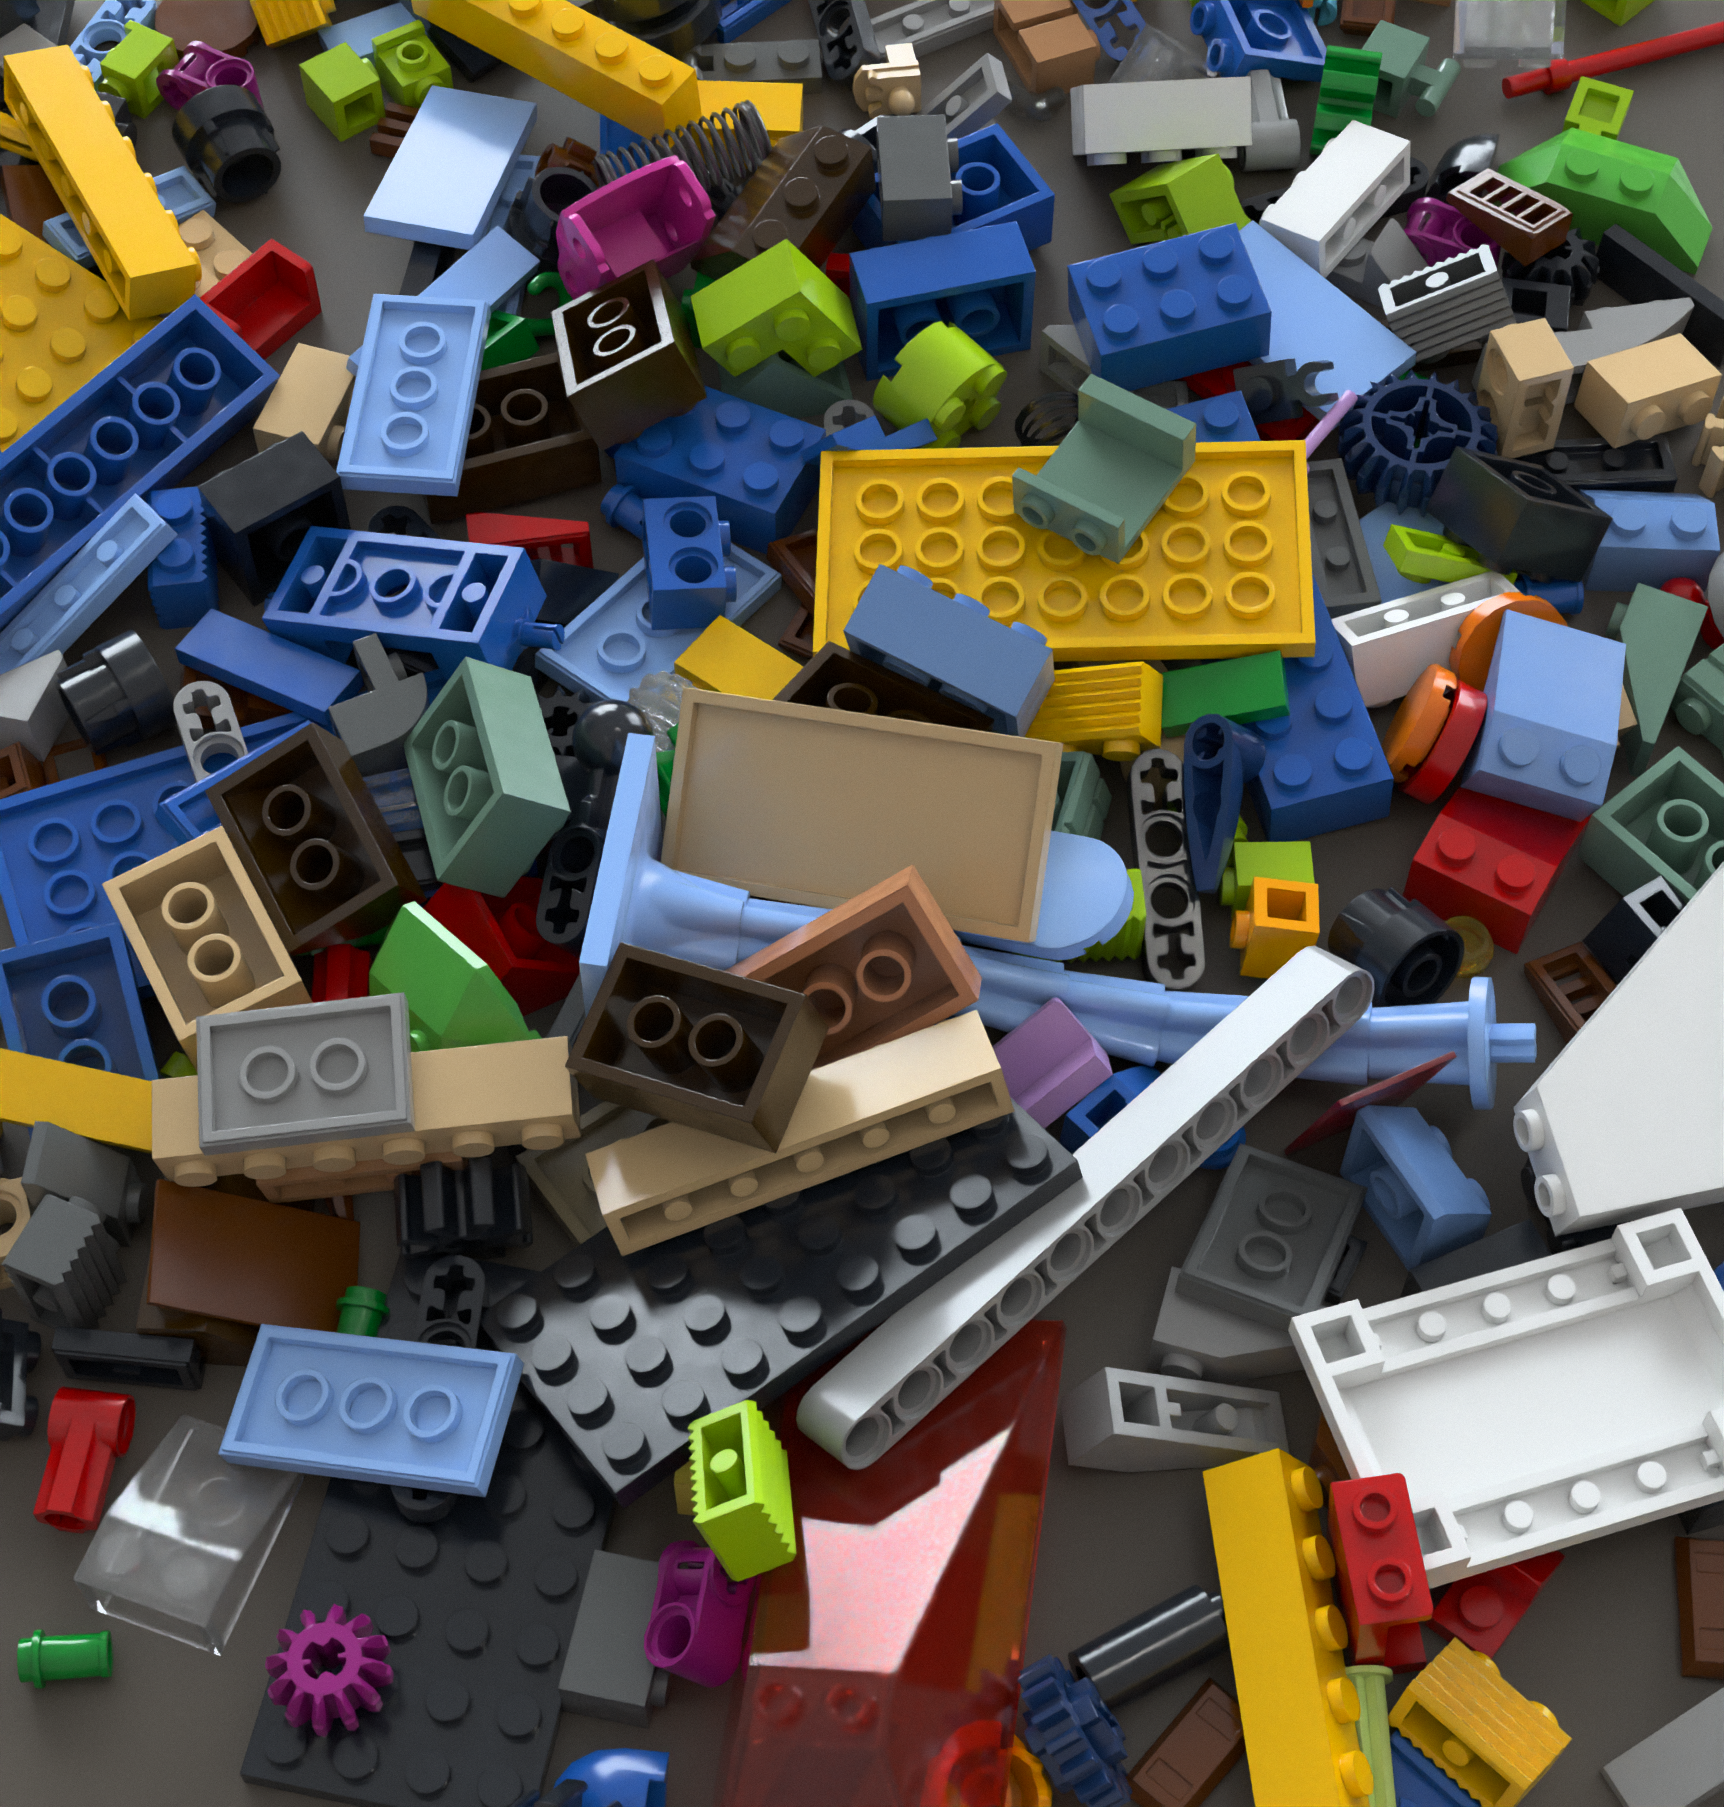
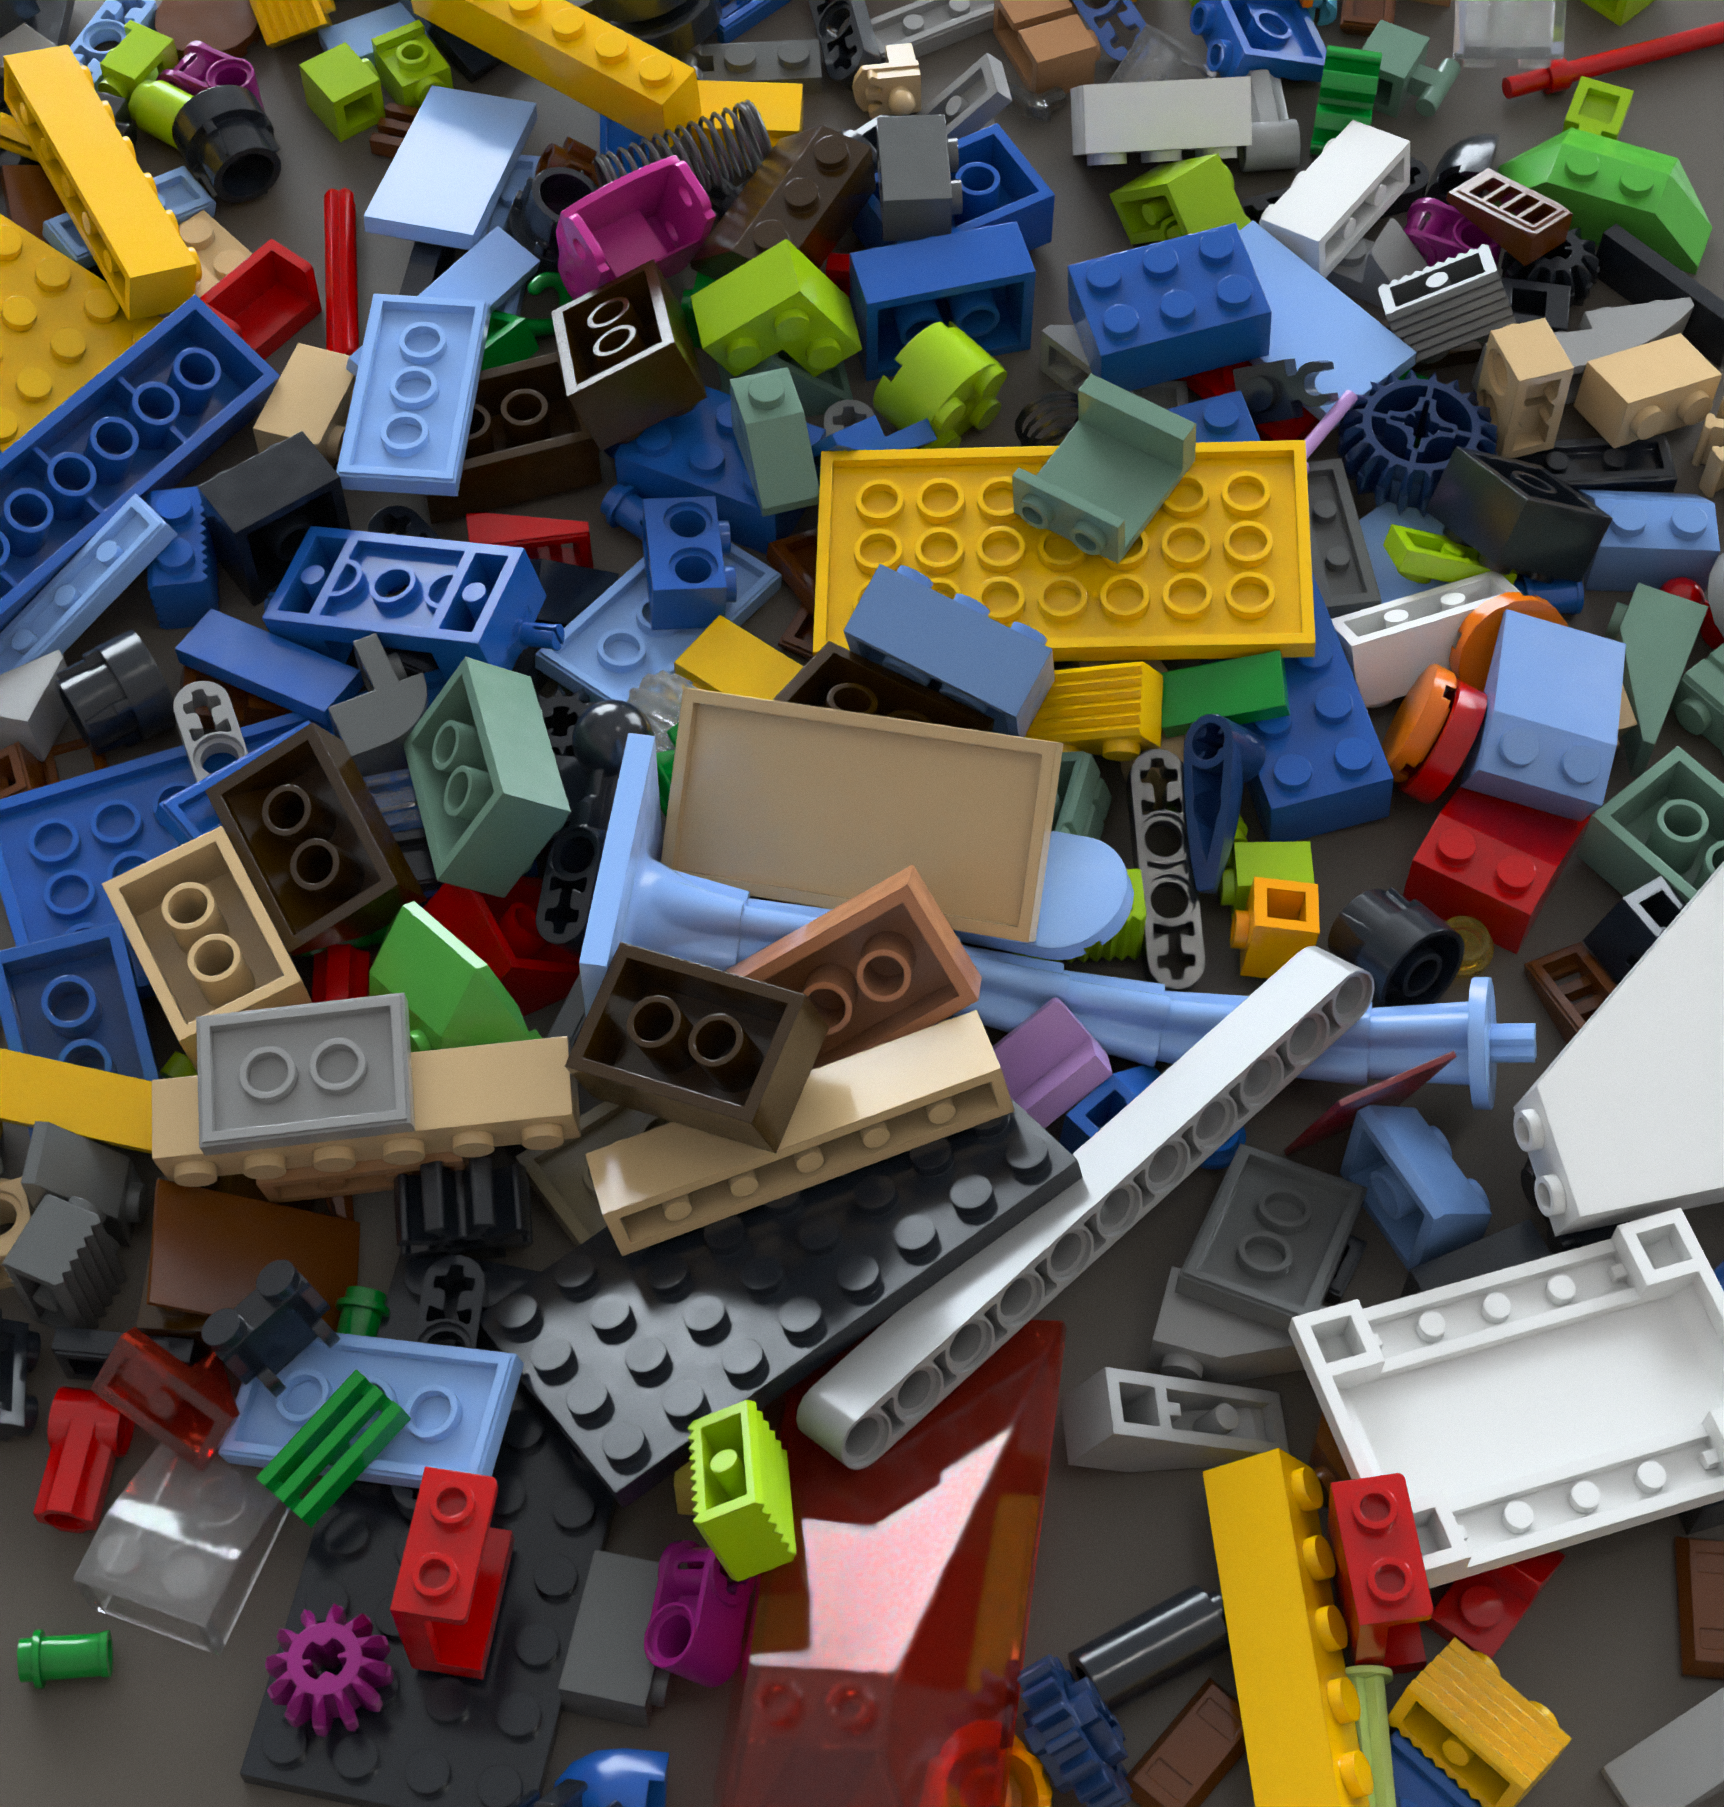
none -> clear red slope [90,1327,240,1472]
none -> lime brick [128,80,194,149]
none -> black piece [201,1259,340,1398]
none -> green tile [256,1370,411,1528]
none -> red axle [324,187,359,356]
none -> red panel [390,1466,515,1679]
none -> sand green slope [730,367,819,517]

